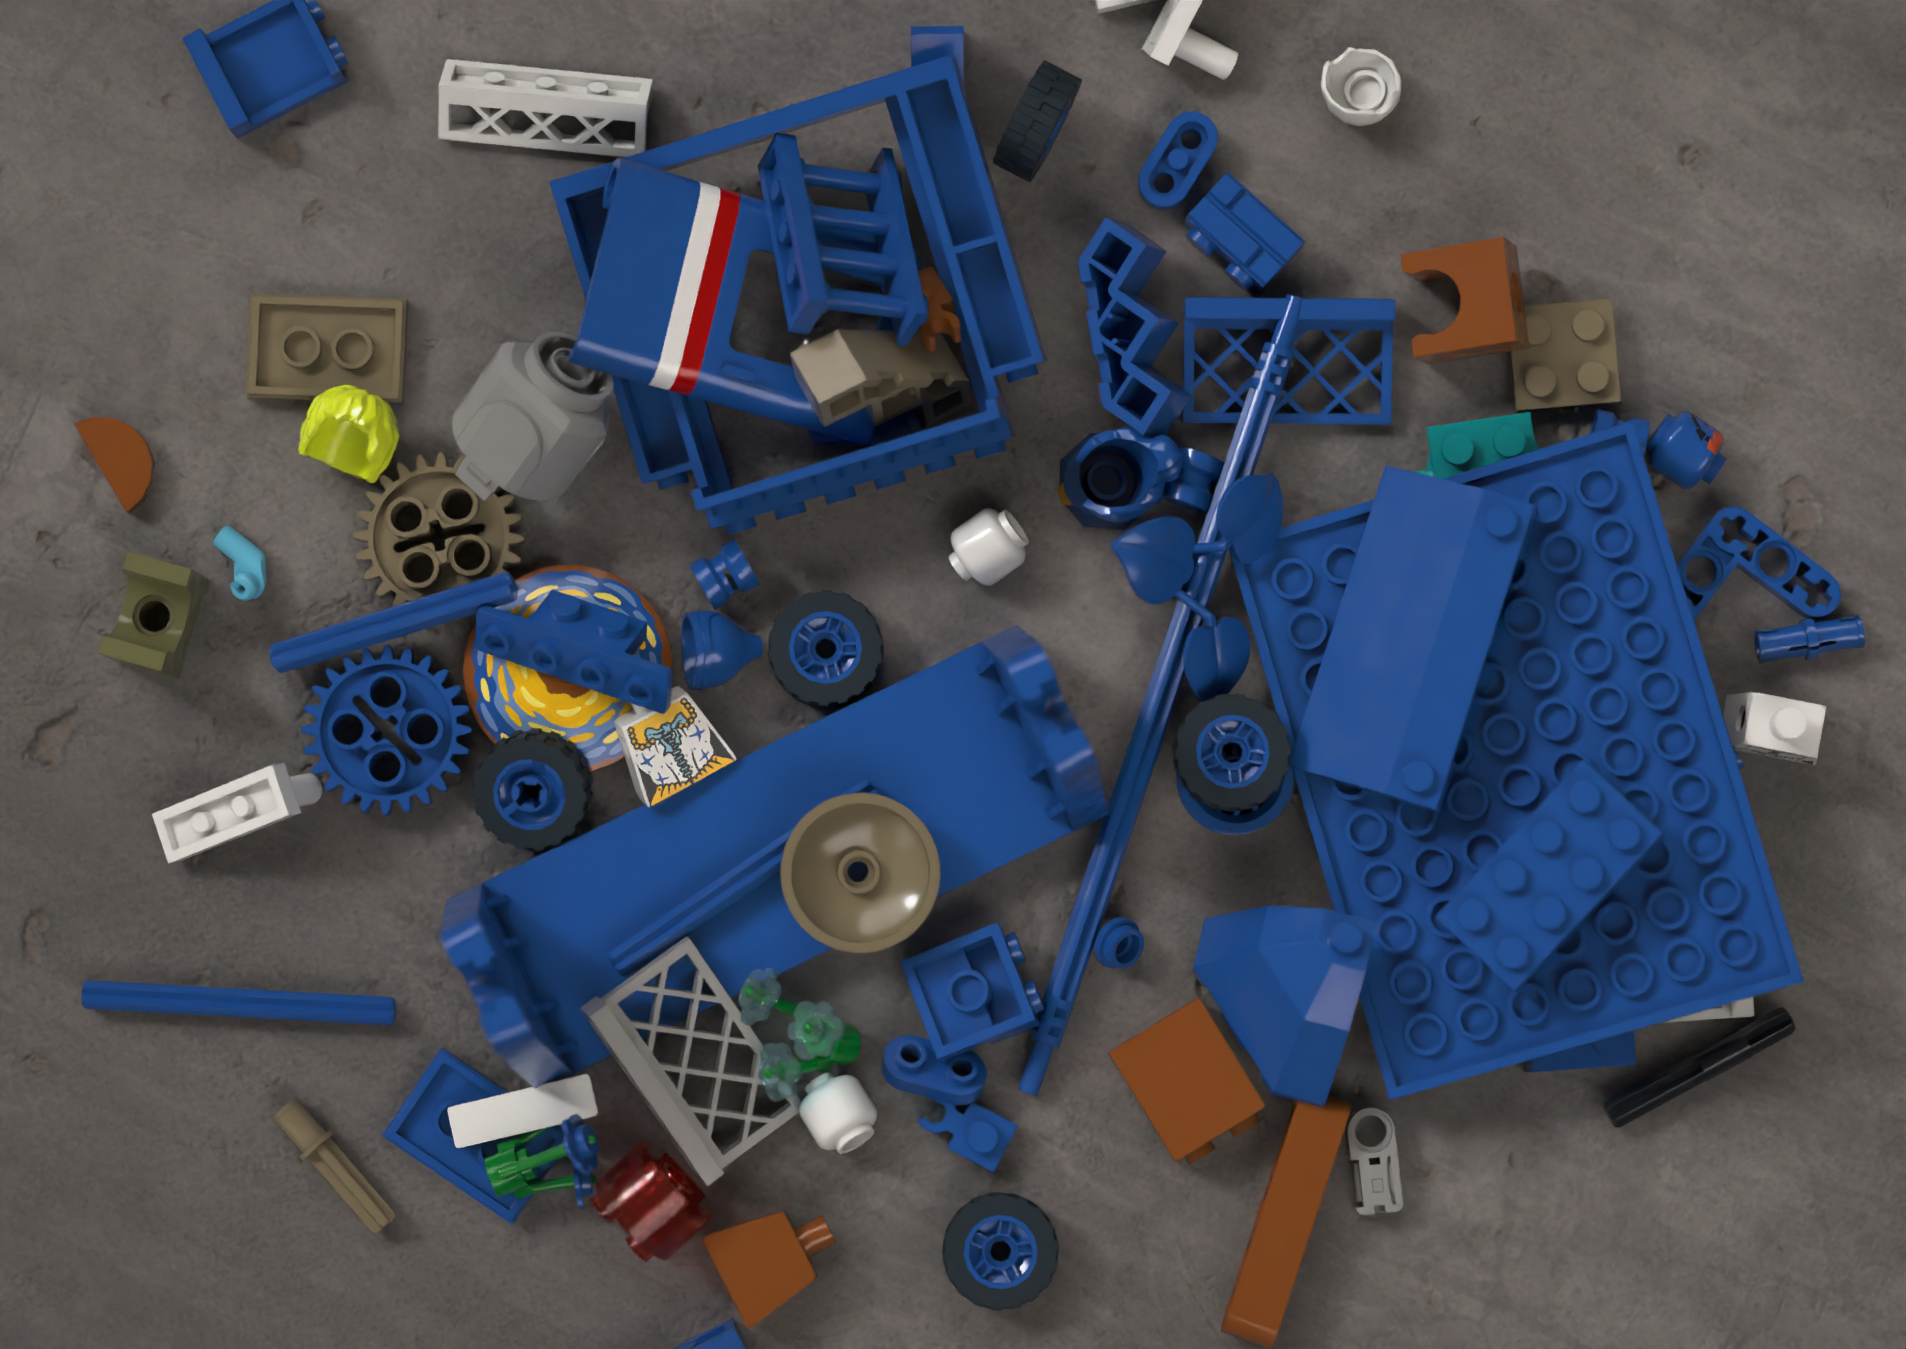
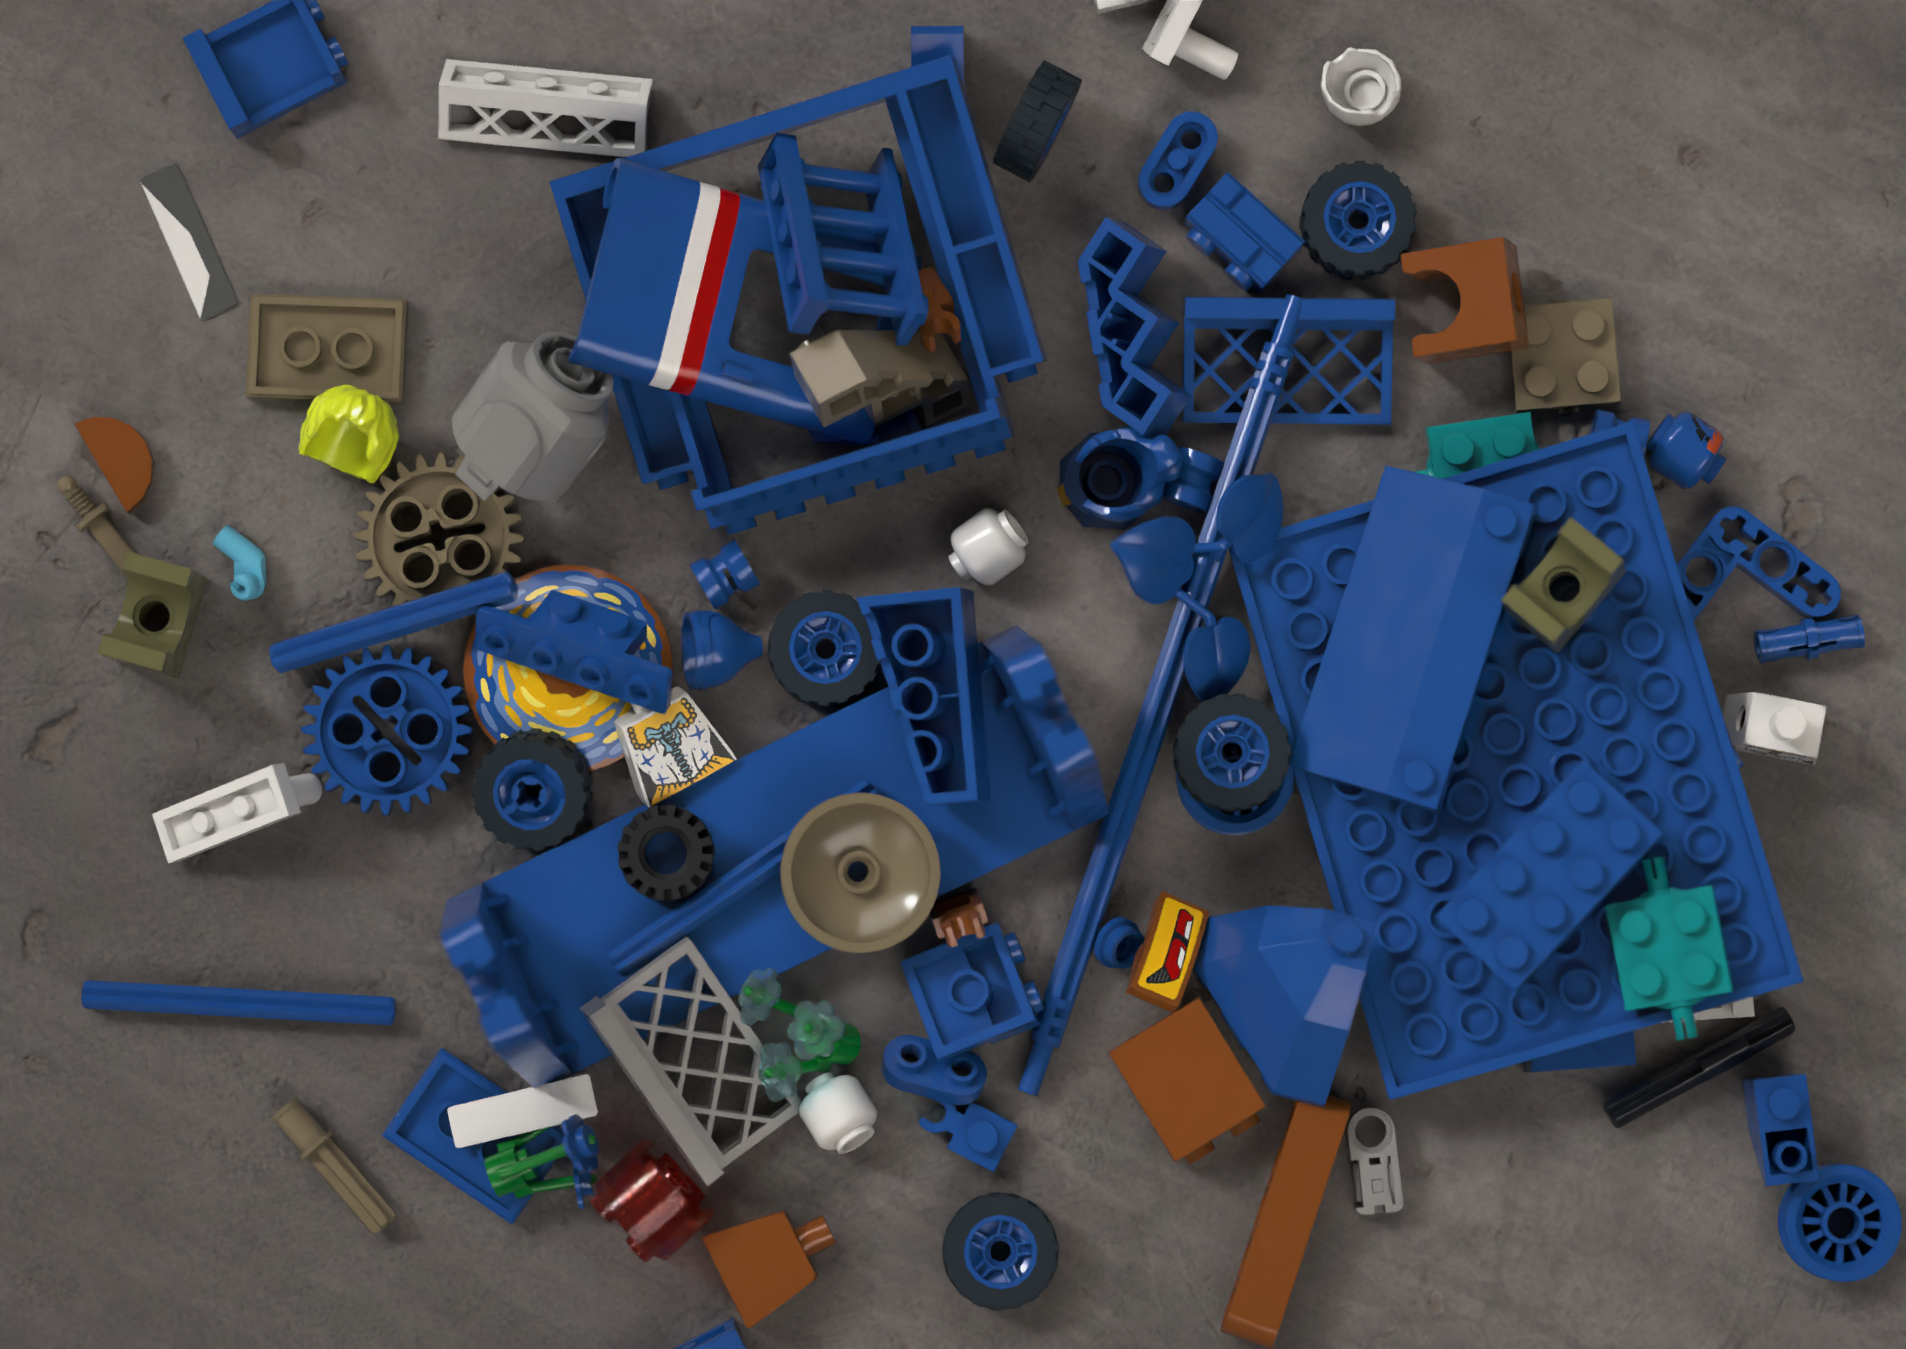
none -> dark tan piece [57,475,134,577]
none -> dark grey sticker [141,164,238,320]
none -> black tyre [617,805,715,902]
none -> blue wedge [856,587,991,806]
none -> dark orange plate [930,887,988,947]
none -> slope [1126,891,1209,1013]
none -> black wheel [1299,160,1417,280]
none -> olive piece [1501,517,1626,654]
none -> teal plate [1605,857,1734,1041]
none -> blue slope [1742,1073,1819,1186]
none -> blue wheel [1778,1163,1902,1282]

